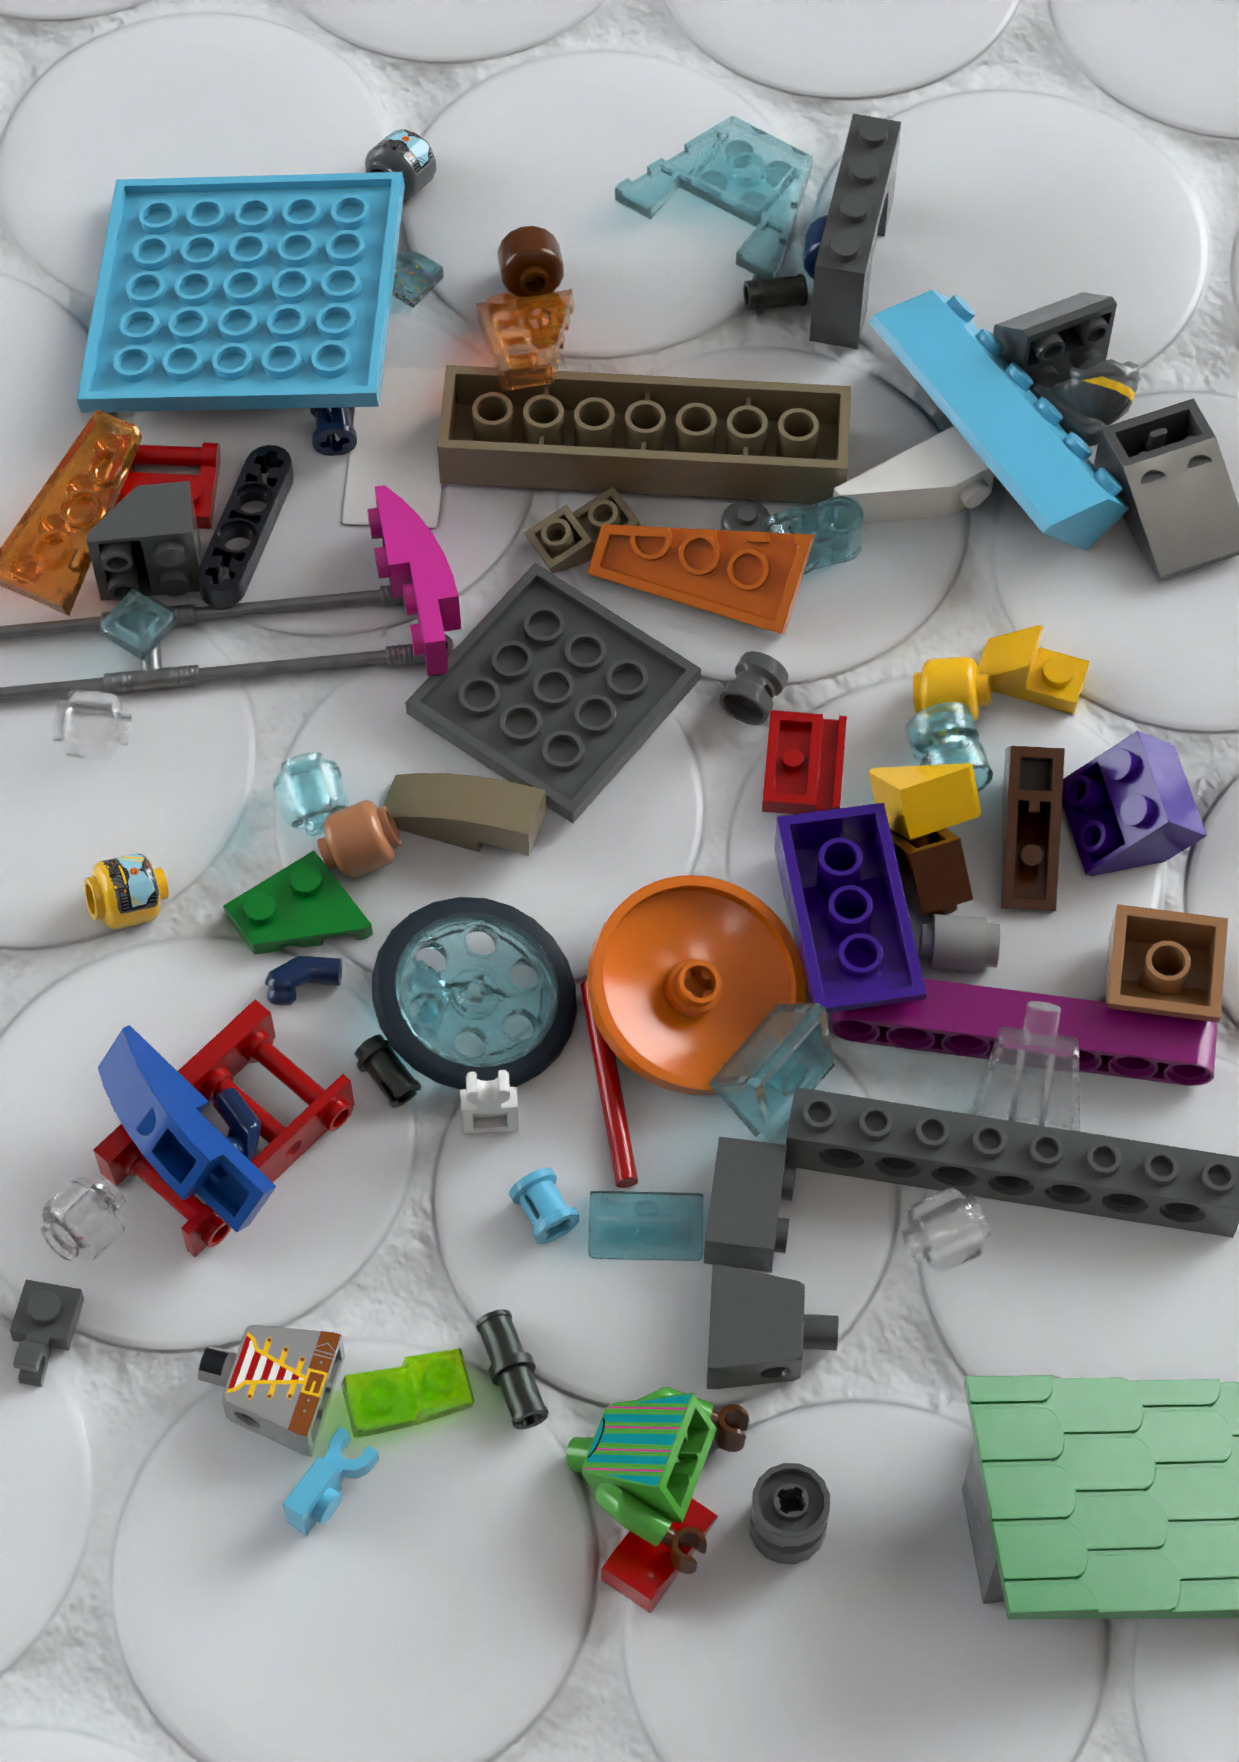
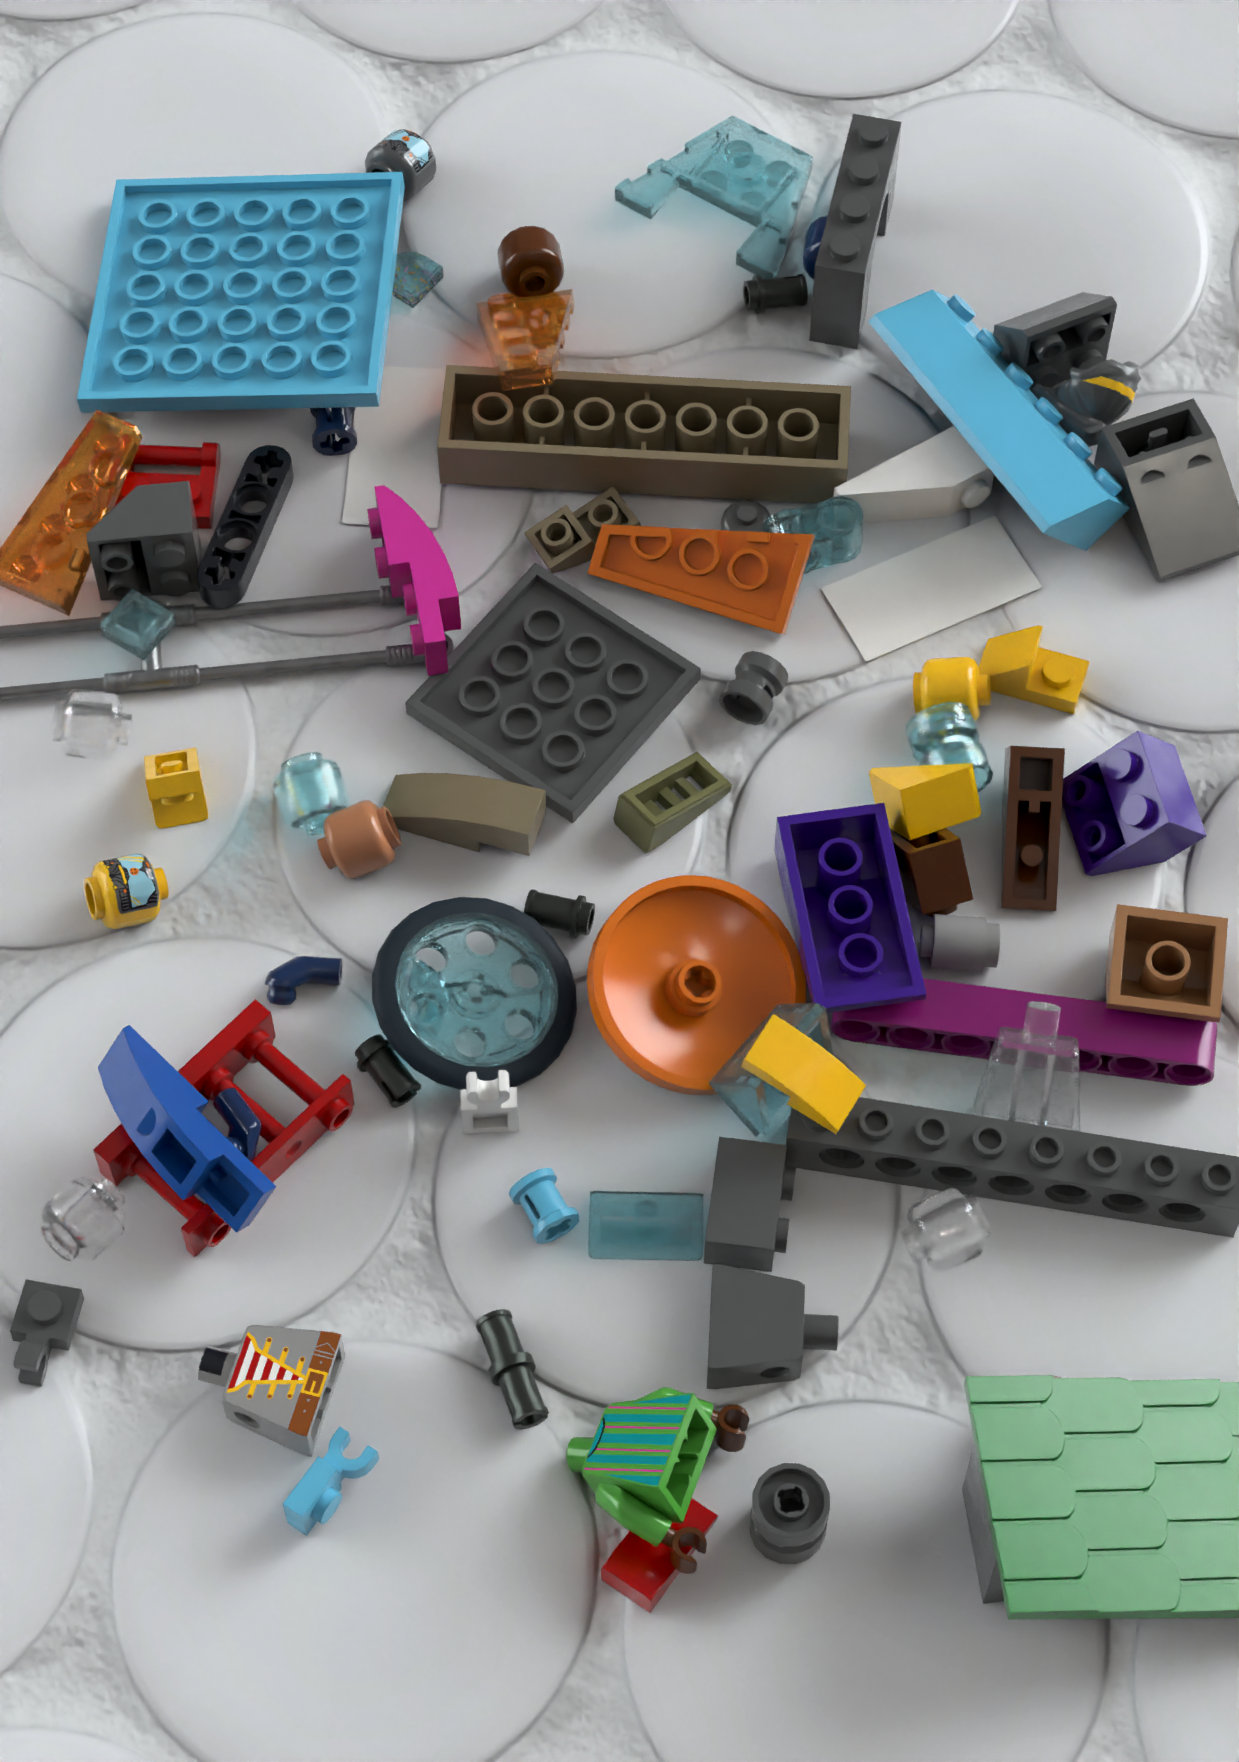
green wing [223,850,373,955] -> none
clear neon green slope [341,1348,475,1438] -> none
red bar [580,980,638,1188] -> none
red plate [762,710,847,814] -> none
none -> yellow slope [144,747,208,828]
none -> pearl dark grey pin [524,889,595,938]
none -> olive slope [613,752,732,853]
none -> yellow slope [741,1014,866,1134]
none -> white sticker [821,516,1042,661]

